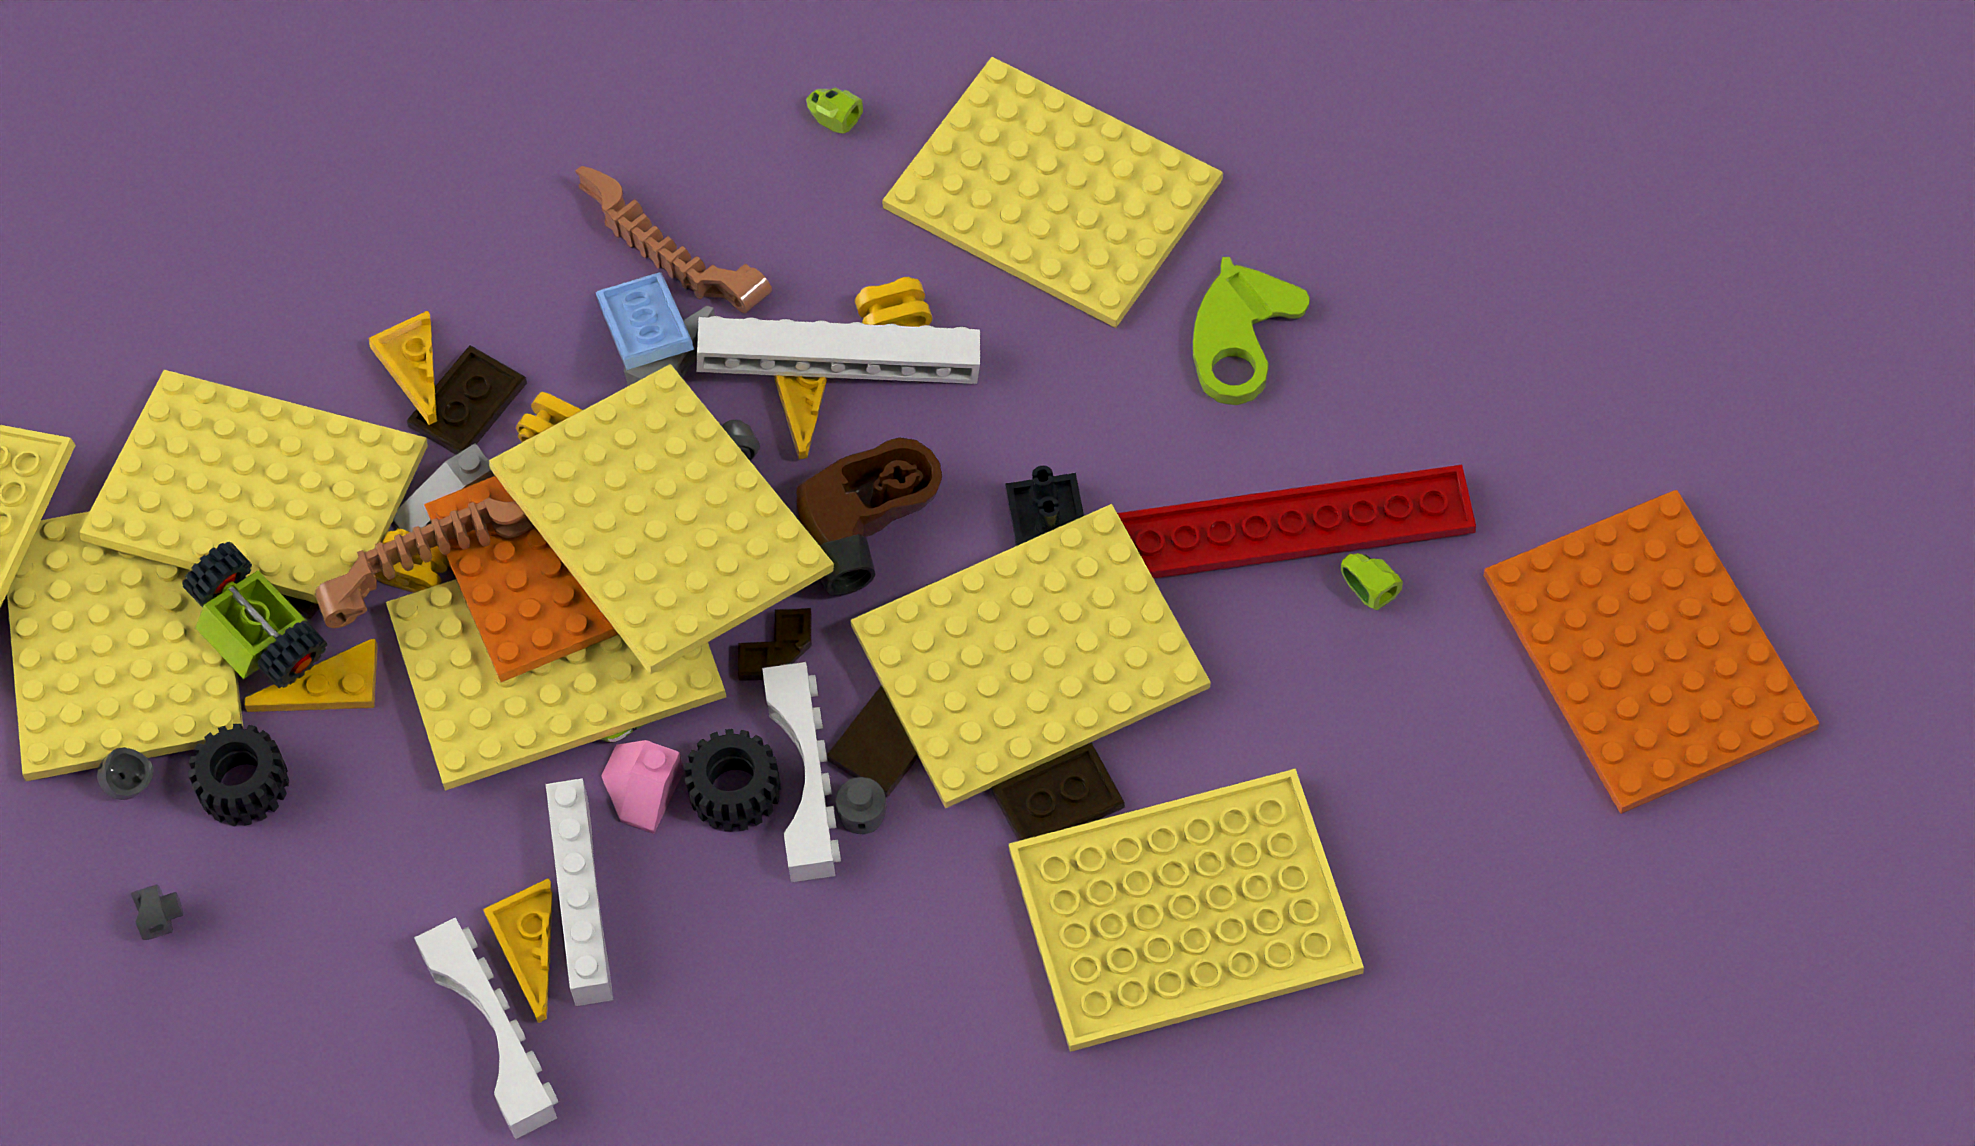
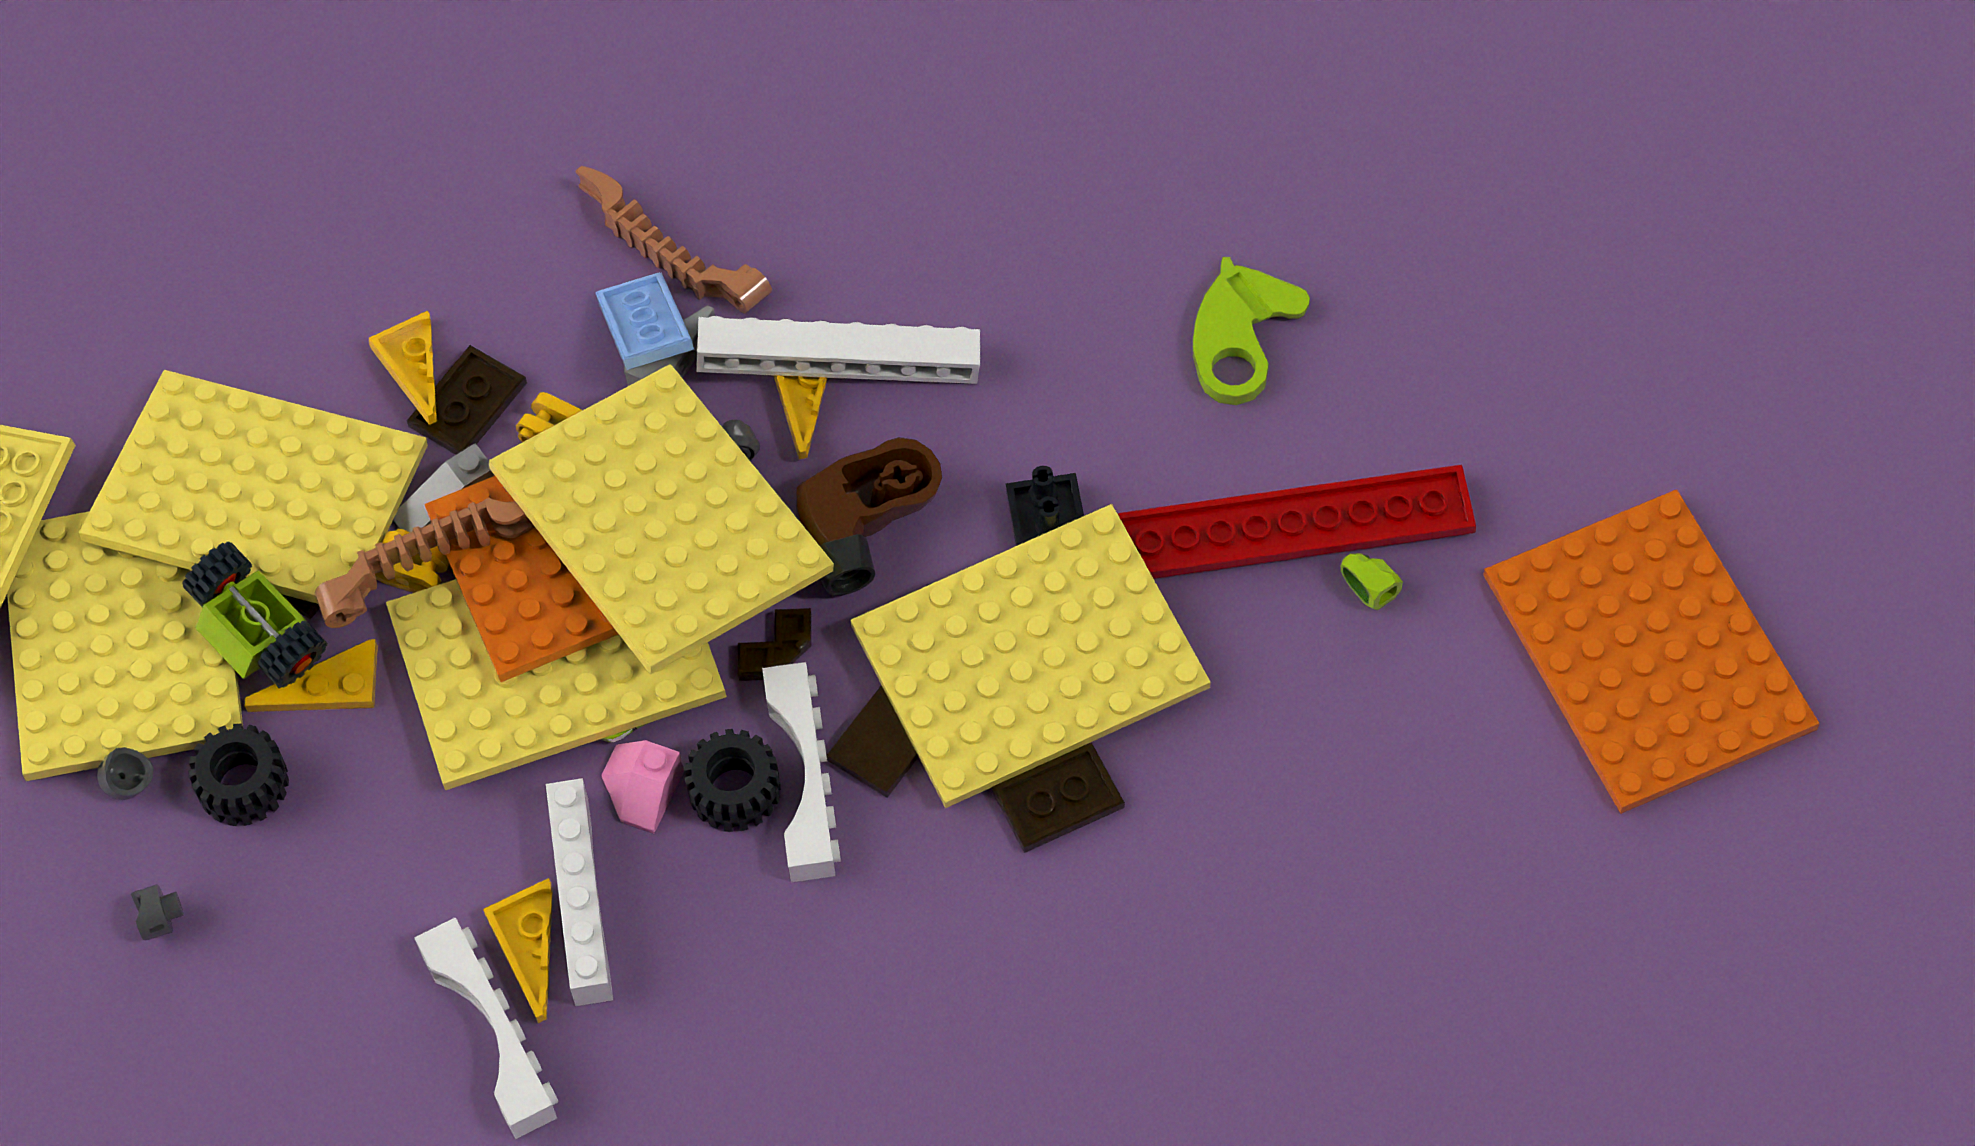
lime rock [806,87,863,134] -> none
dark grey piece [836,777,887,835] -> none
yellow brick [855,277,933,327] -> none
light yellow plate [882,57,1223,328] -> none
light yellow plate [1009,769,1364,1052] -> none

